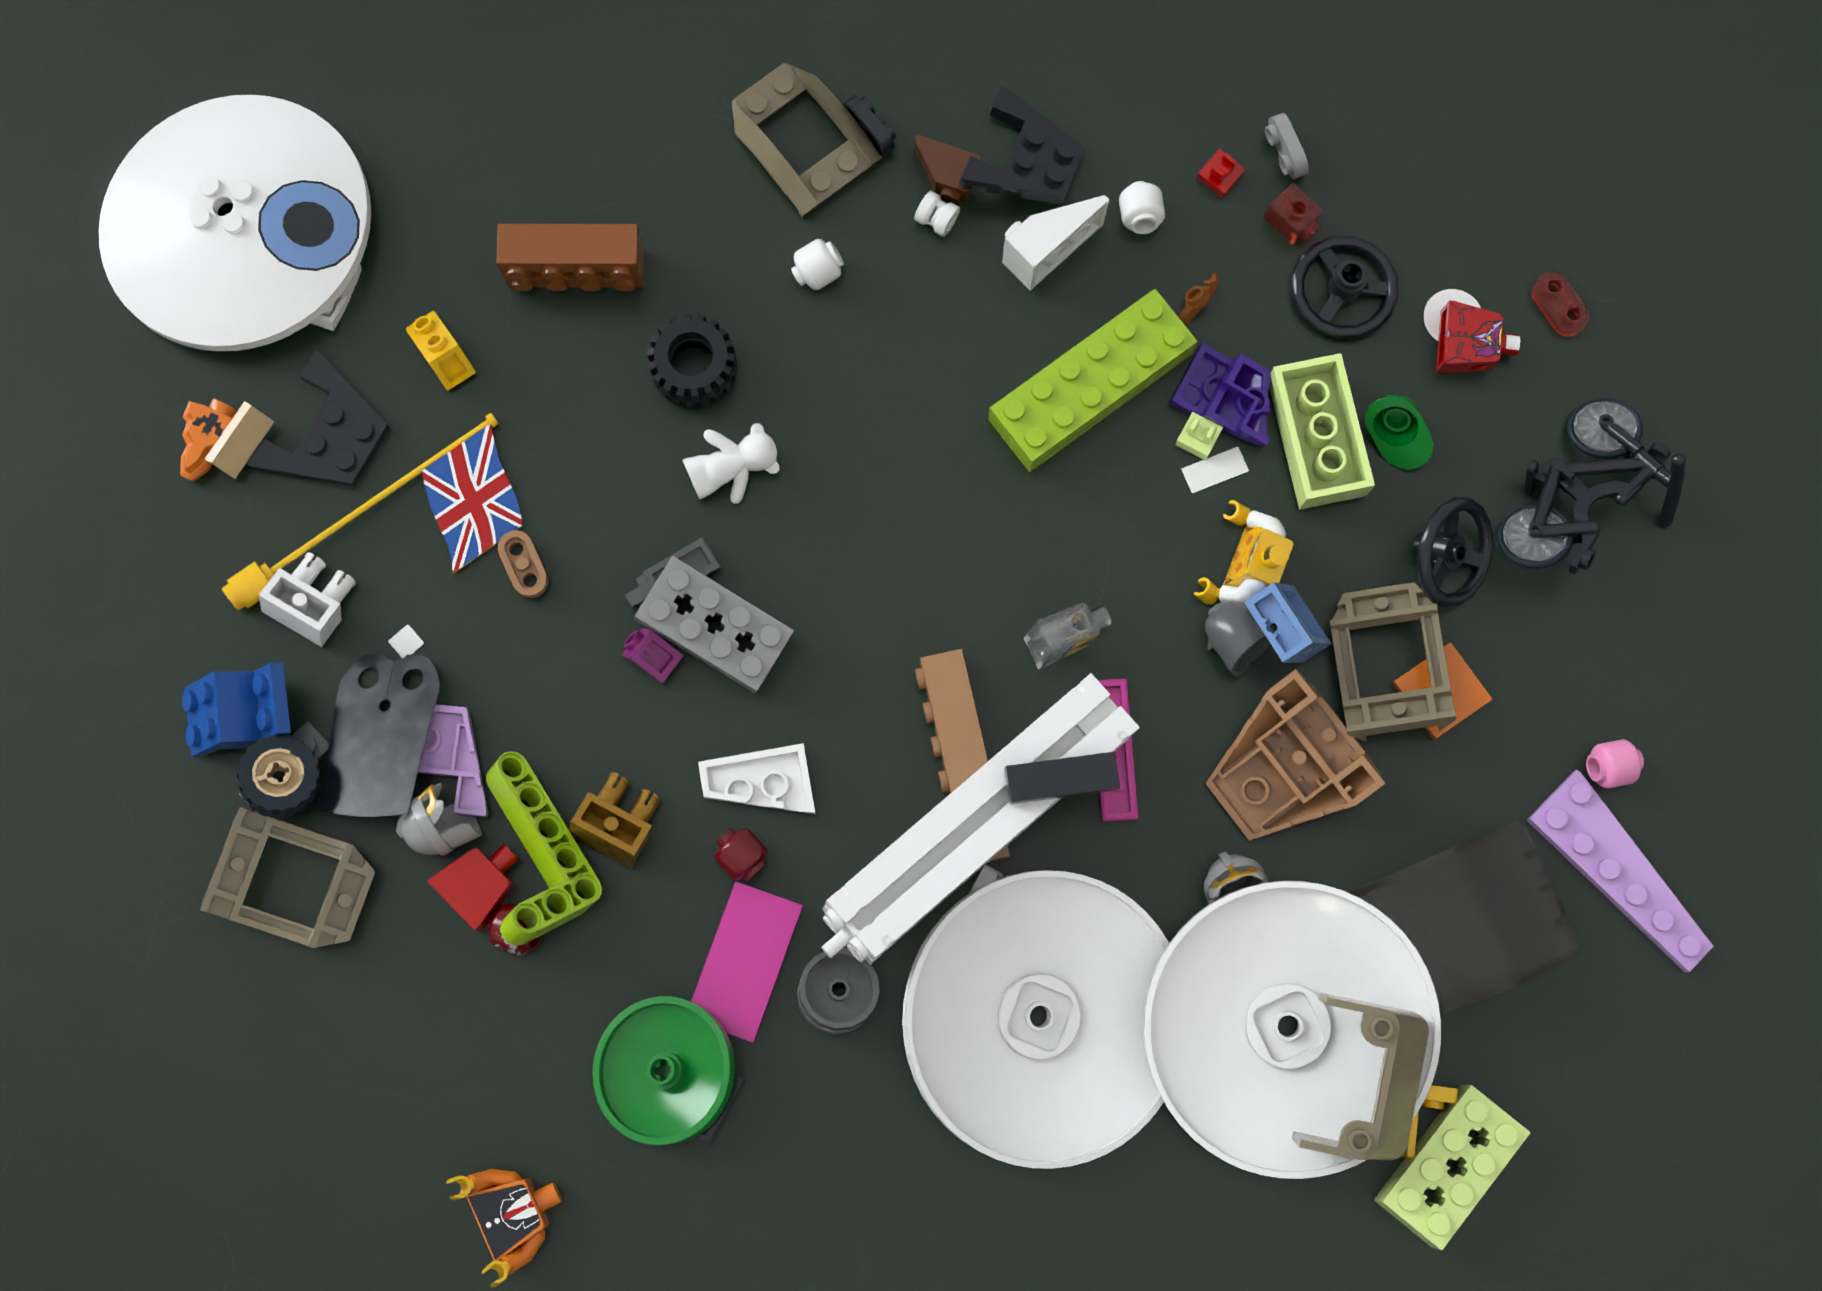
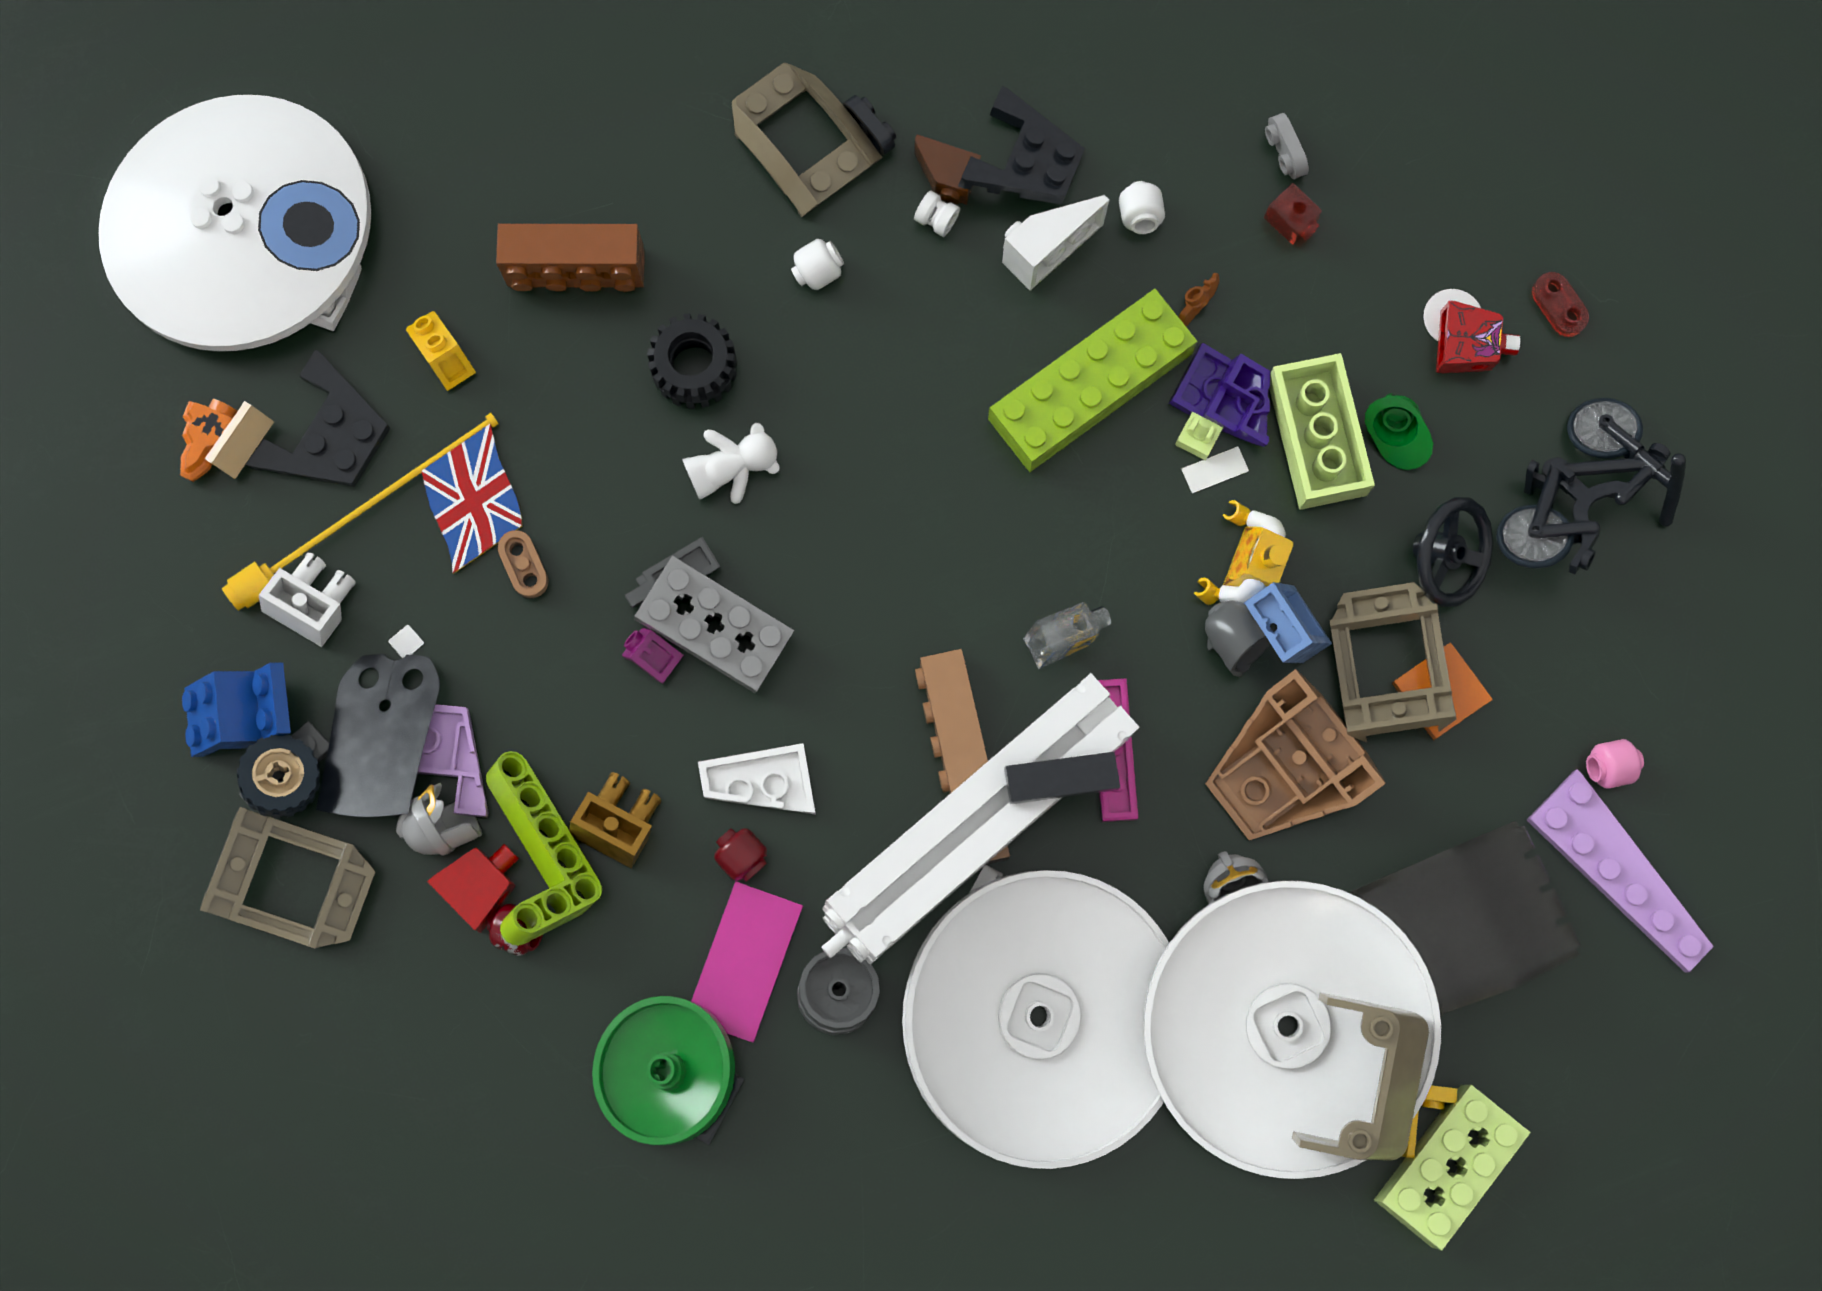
torso [446,1169,563,1287] -> none
red tile [1197,149,1246,198] -> none
black piece [1291,236,1398,339] -> none

